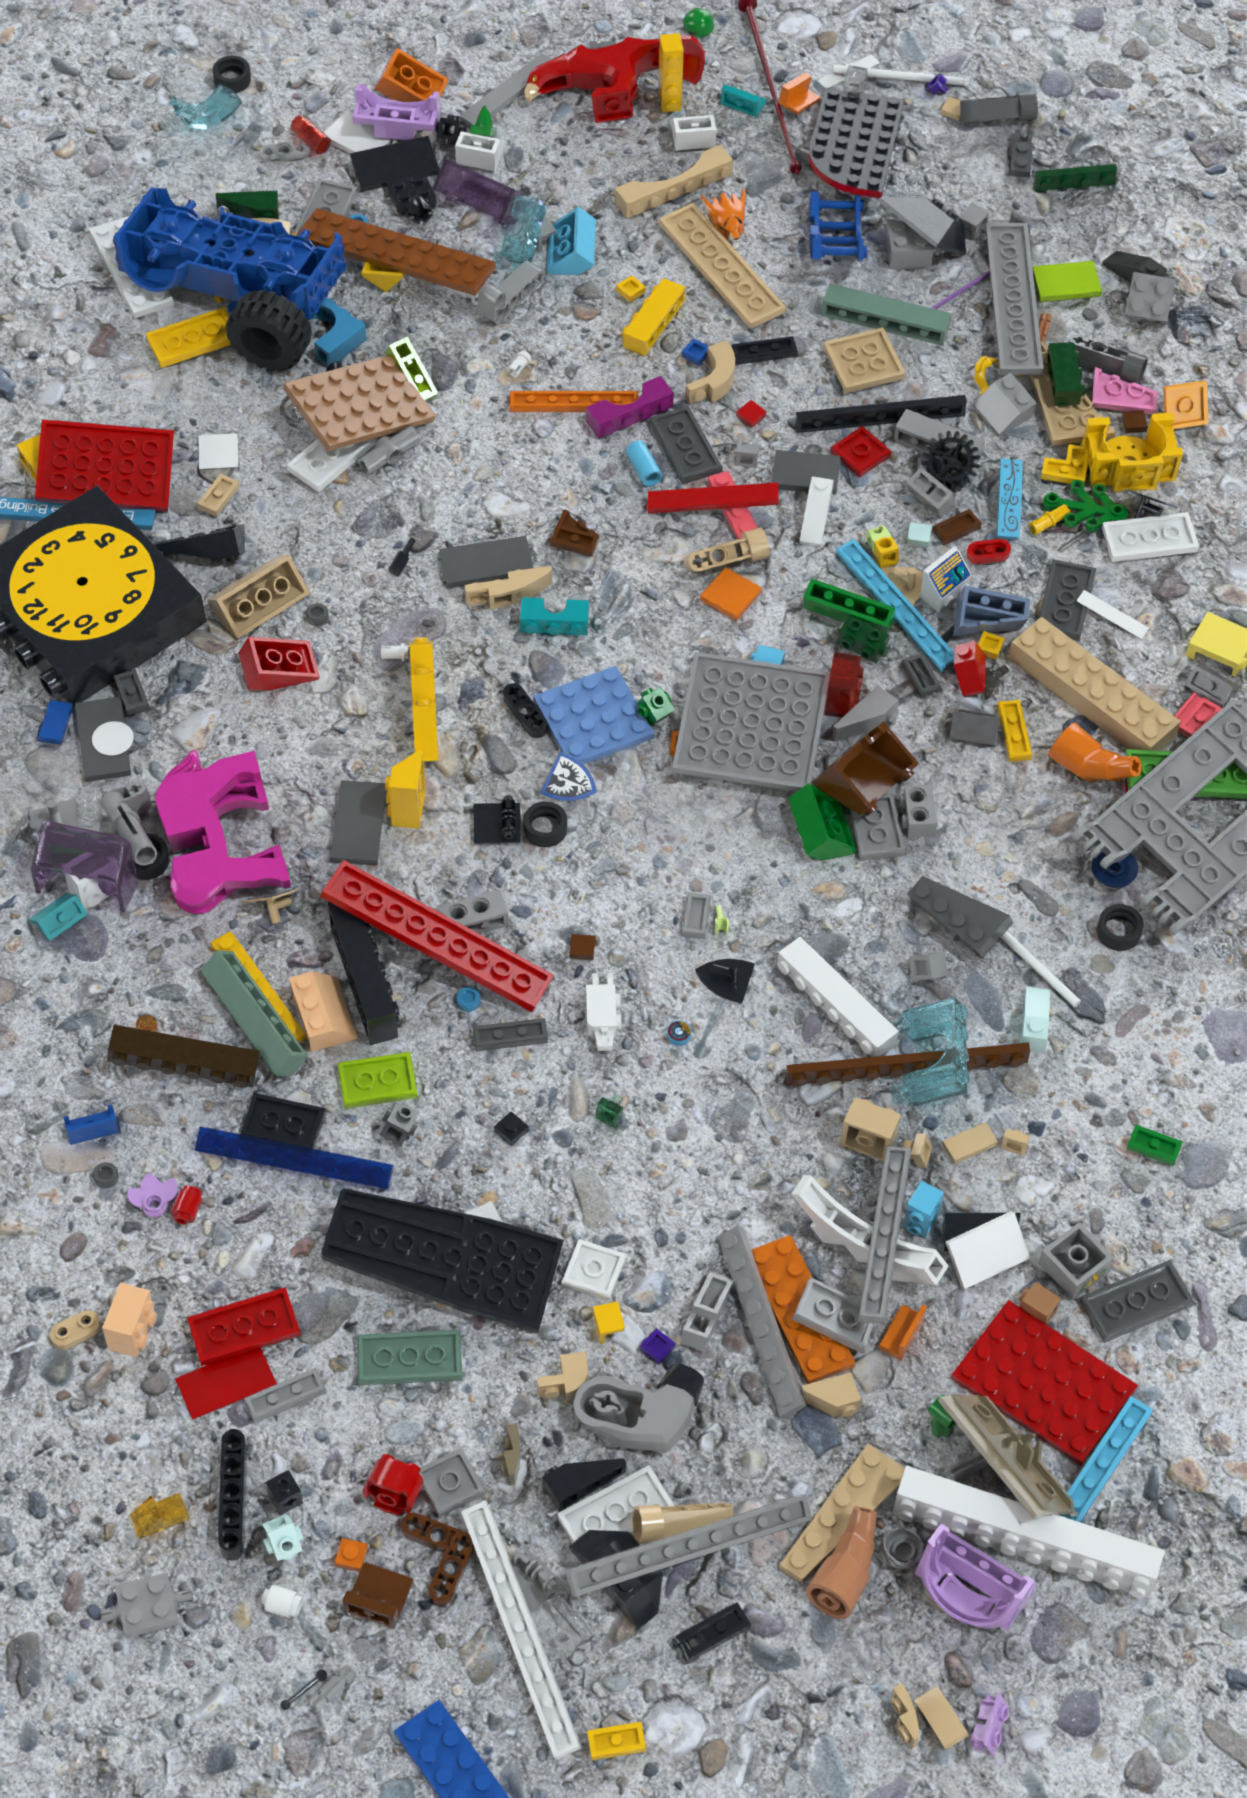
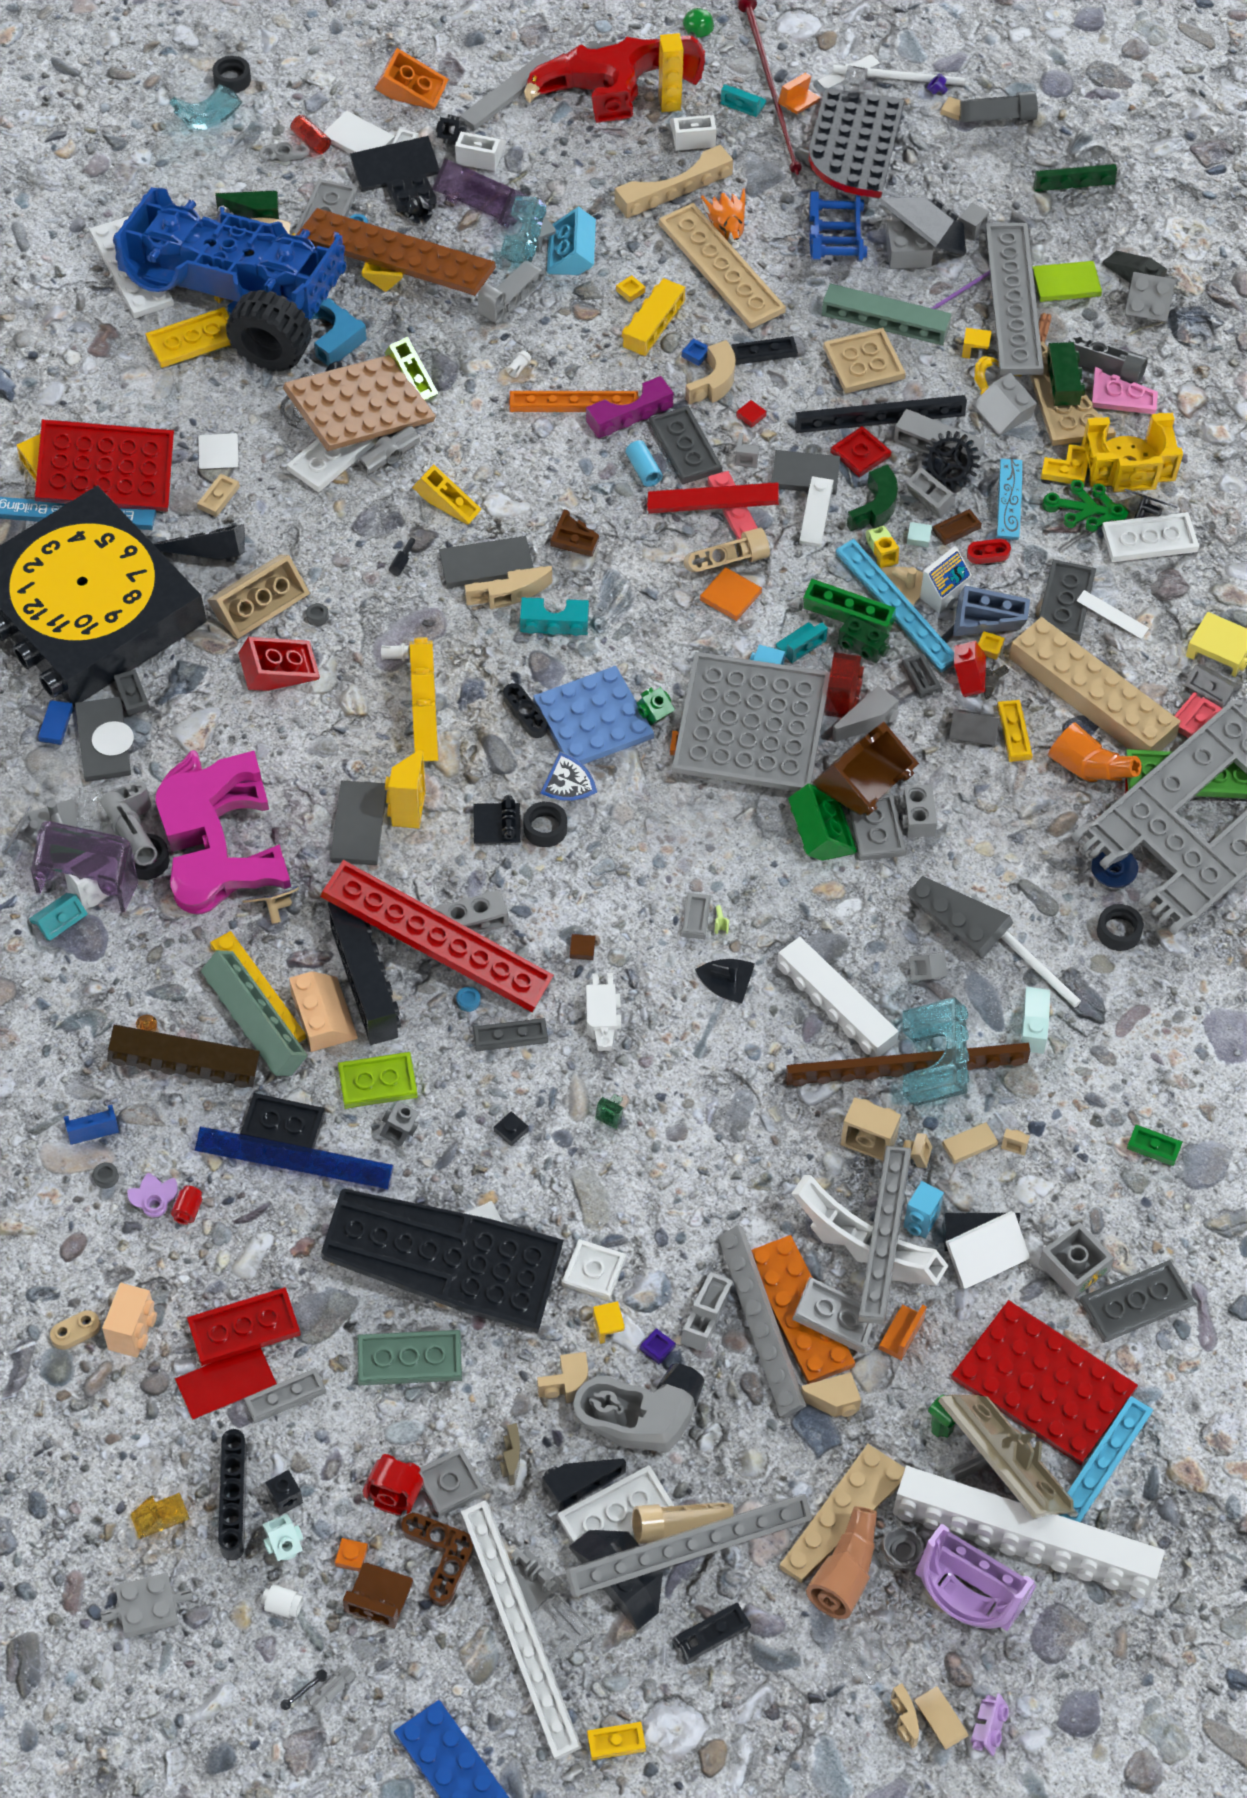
lavender piece [353,84,441,140] -> none
green tile [470,105,497,136] -> none
tile [667,1021,691,1046] -> none
dark grey hinge [1010,129,1033,177] -> none
medium nougat brick [1019,1282,1061,1325] -> none
yellow axle [1028,504,1070,535] -> none
reddish brown tile [1122,410,1148,433] -> none
light orange tile [1163,380,1209,429] -> none
none -> yellow slope [412,464,482,525]
none -> teal panel [776,622,828,663]
none -> dark green arch [847,464,898,531]
none -> yellow panel [962,328,991,359]

